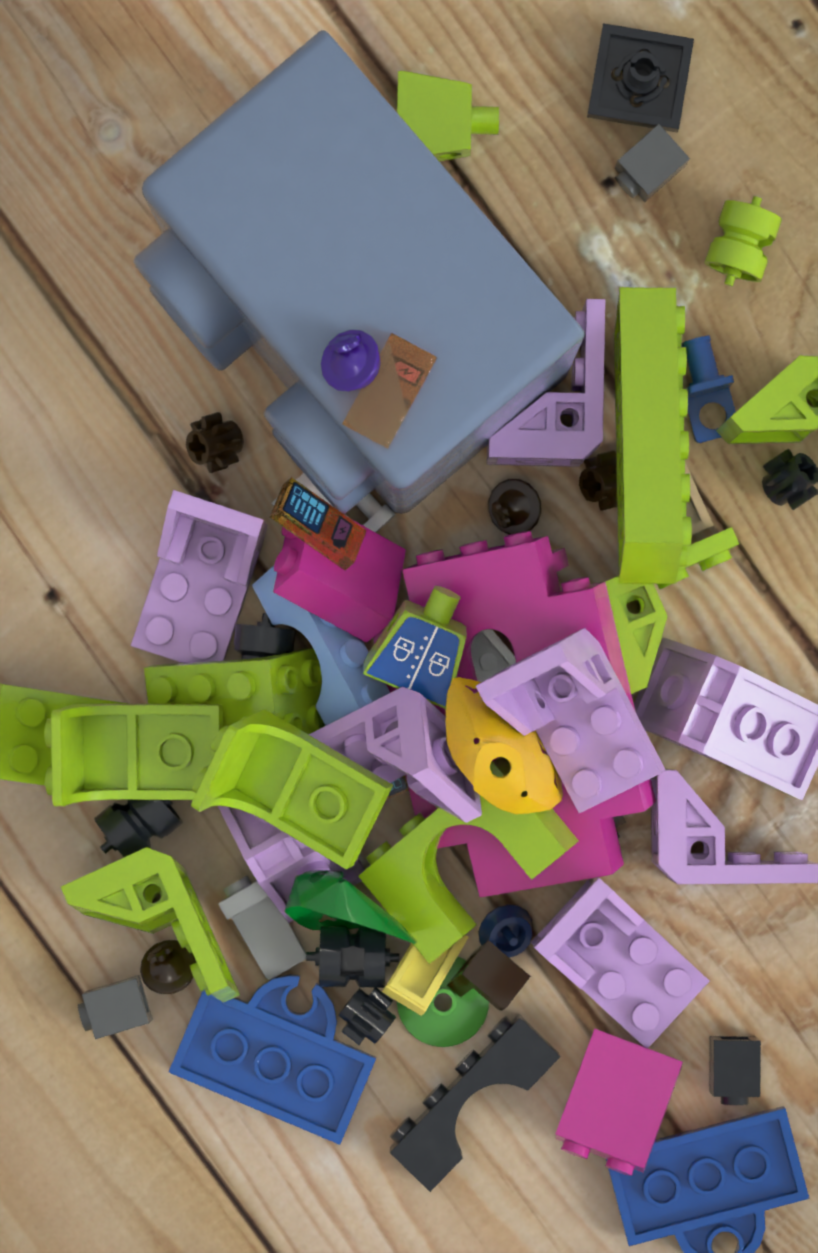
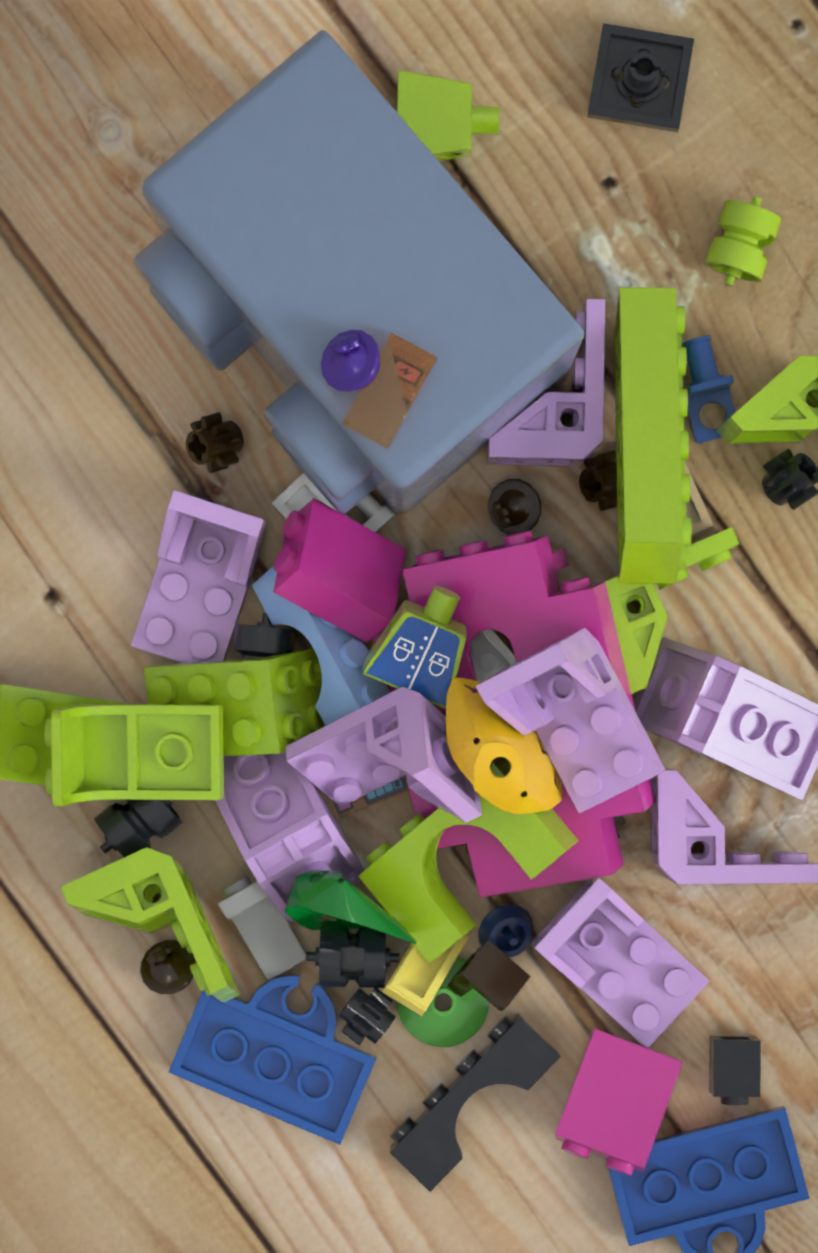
dark grey brick [78,975,153,1039] -> none
lime bracket [191,709,393,870] -> none
tile [270,477,367,571] -> none
dark grey brick [615,124,690,202] -> none

